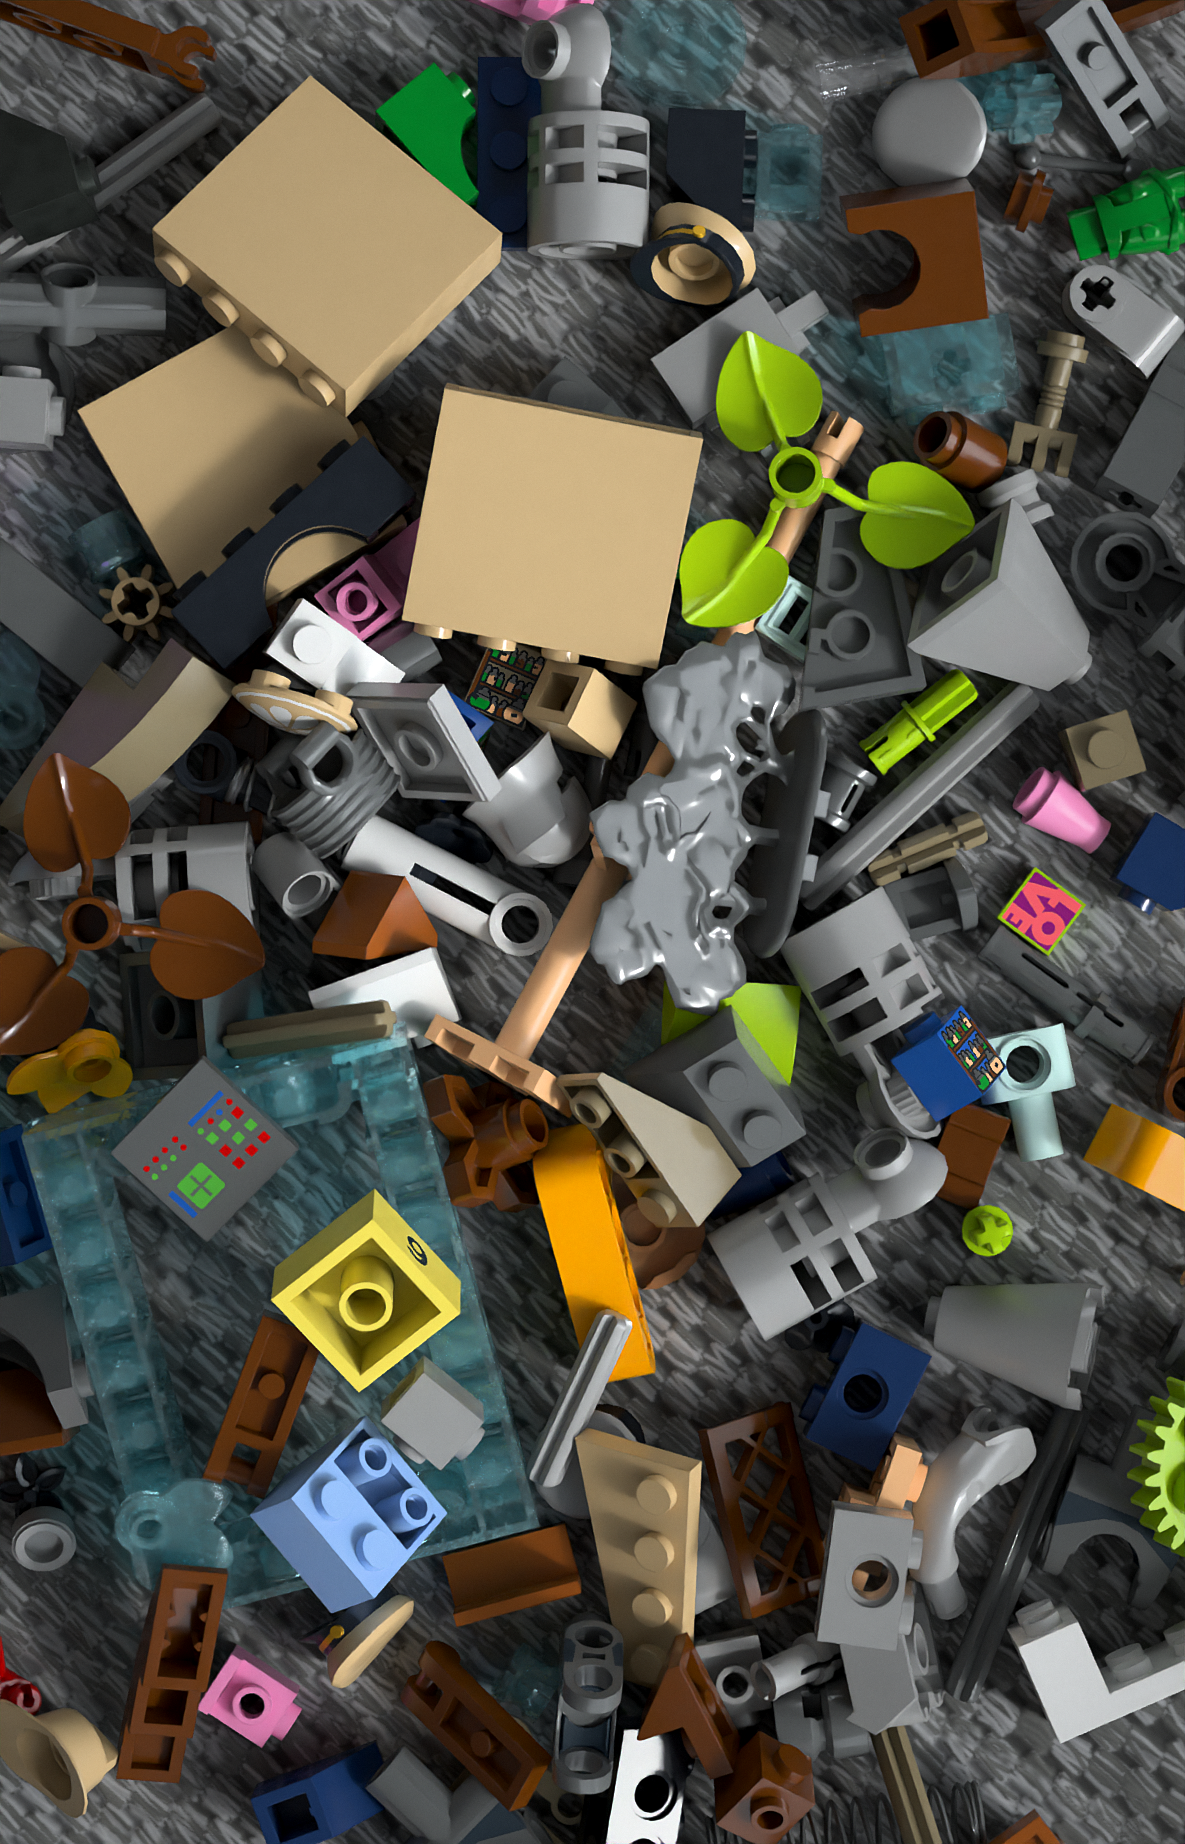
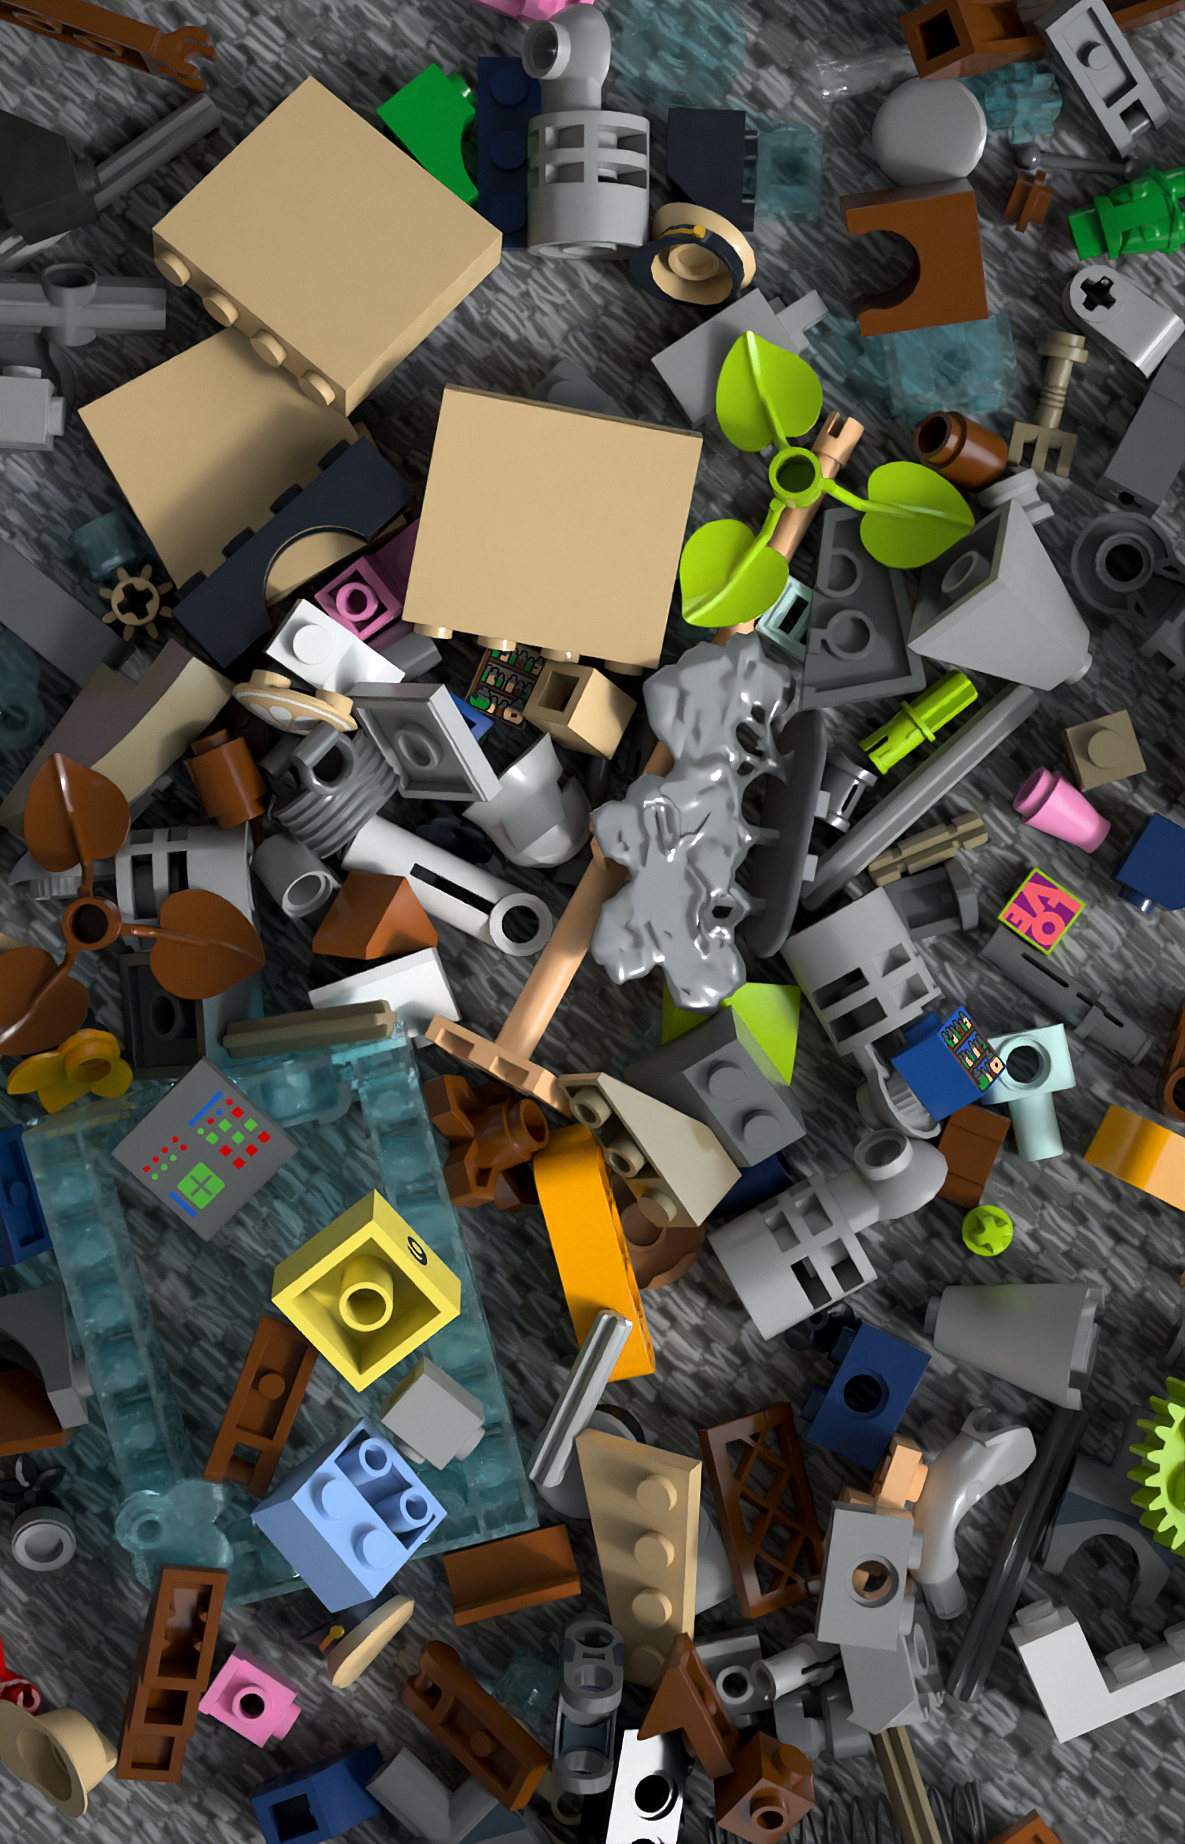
none -> reddish brown brick [183,728,269,830]

